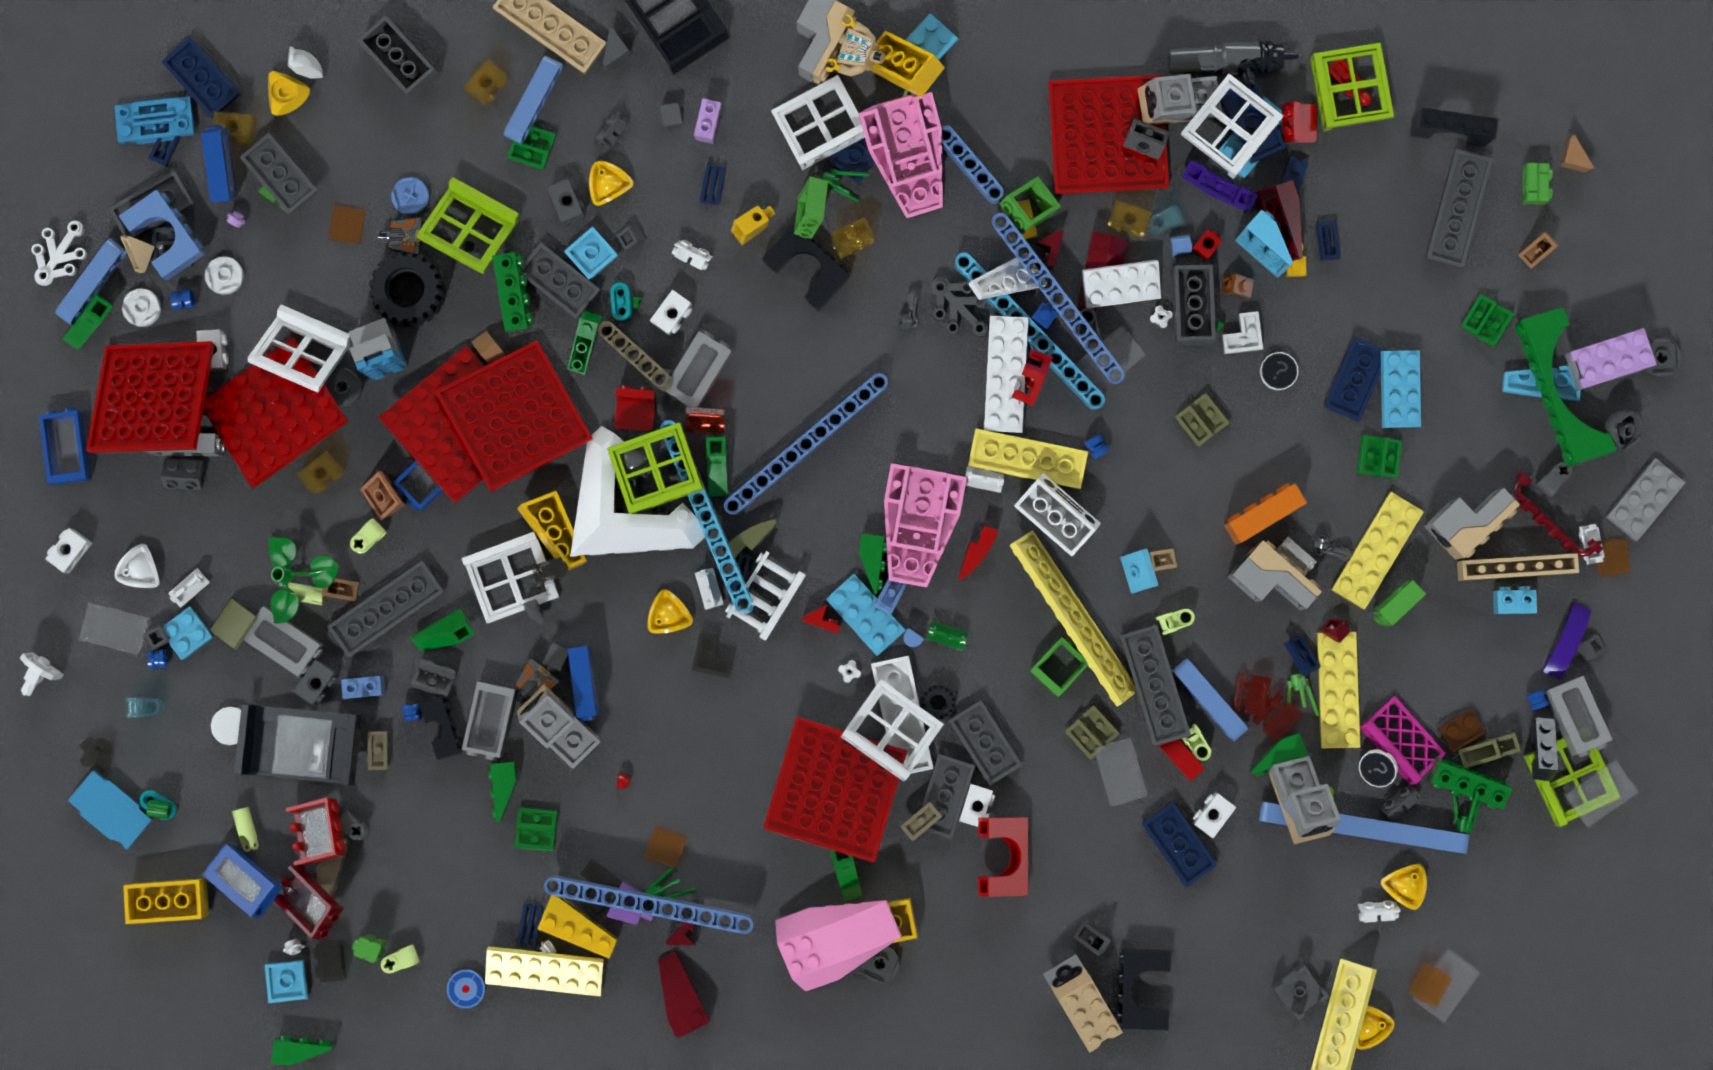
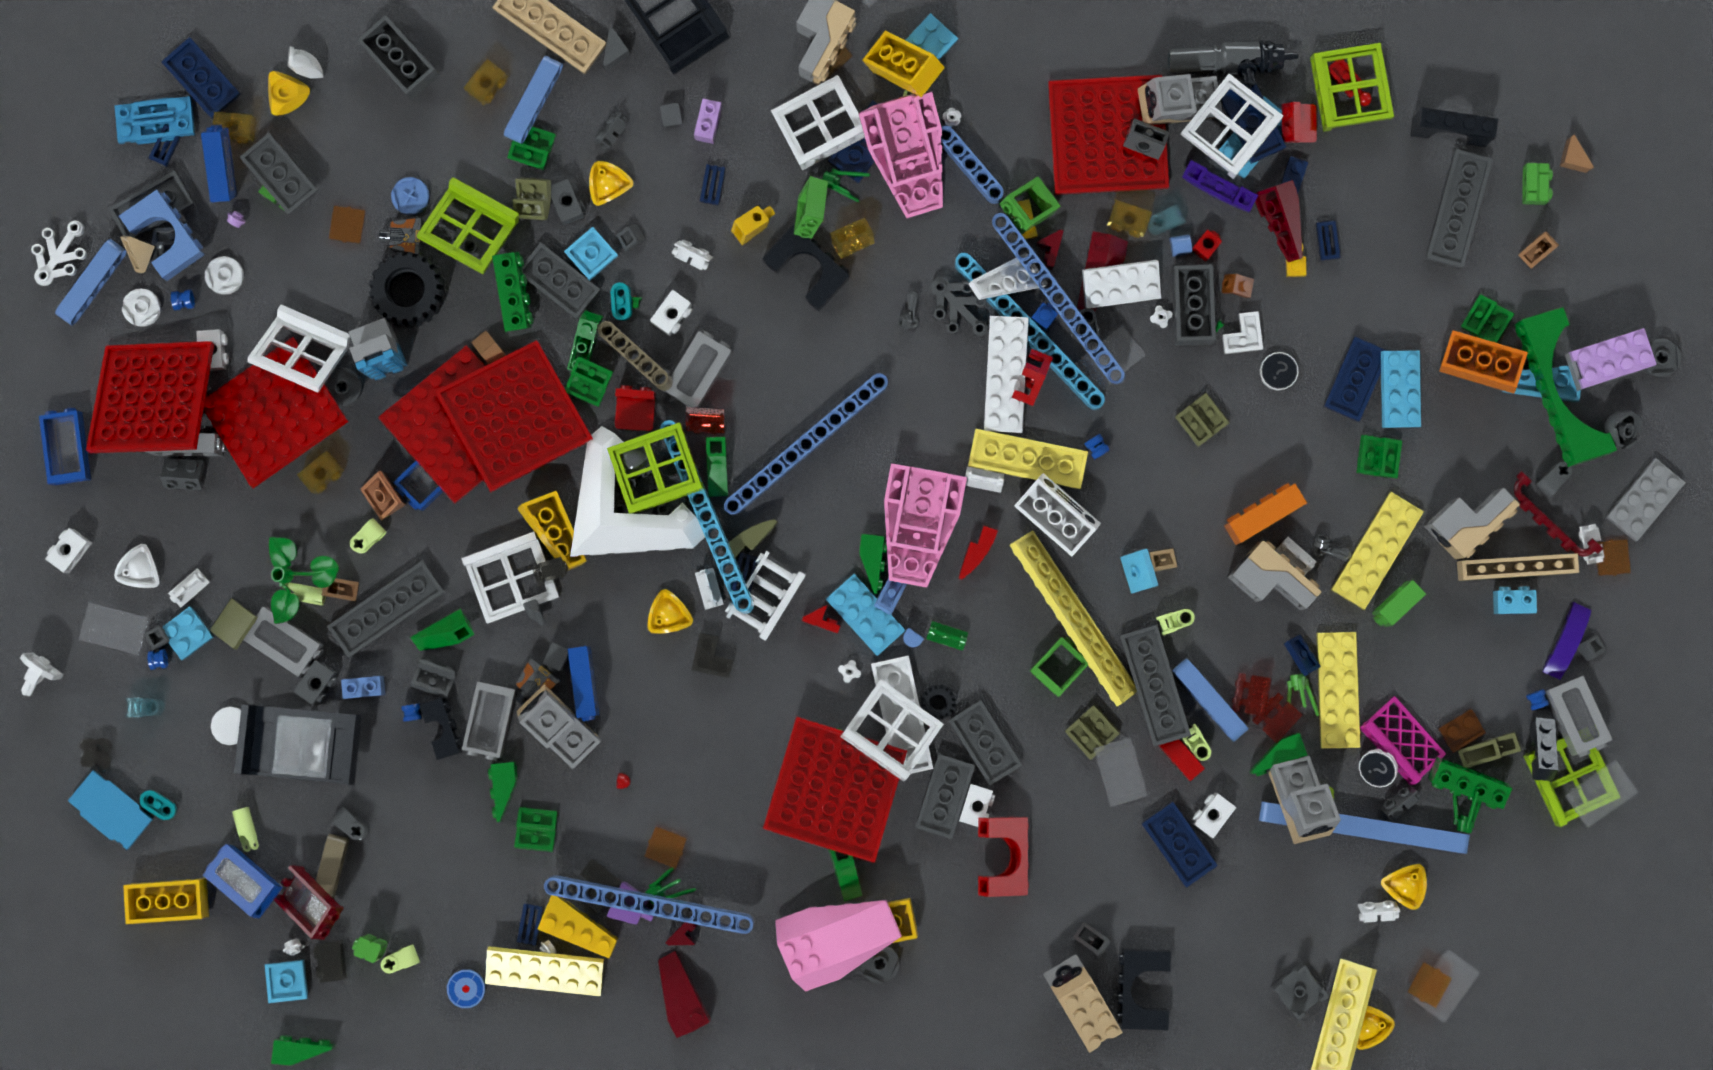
green slope [62,293,113,350] -> none
green piece [147,800,172,819] -> none
window [286,797,345,867] -> none
dark tan plate [368,731,388,770] -> none
torso [825,14,885,76] -> none
dark tan plate [900,802,942,842] -> none
medium azure slope [1235,210,1293,278] -> none
dark red slope [1320,618,1350,643] -> none
none -> olive slope [512,177,551,220]
none -> green slope [565,356,613,407]
none -> white plate [942,108,961,127]
none -> orange brick [1439,330,1528,394]

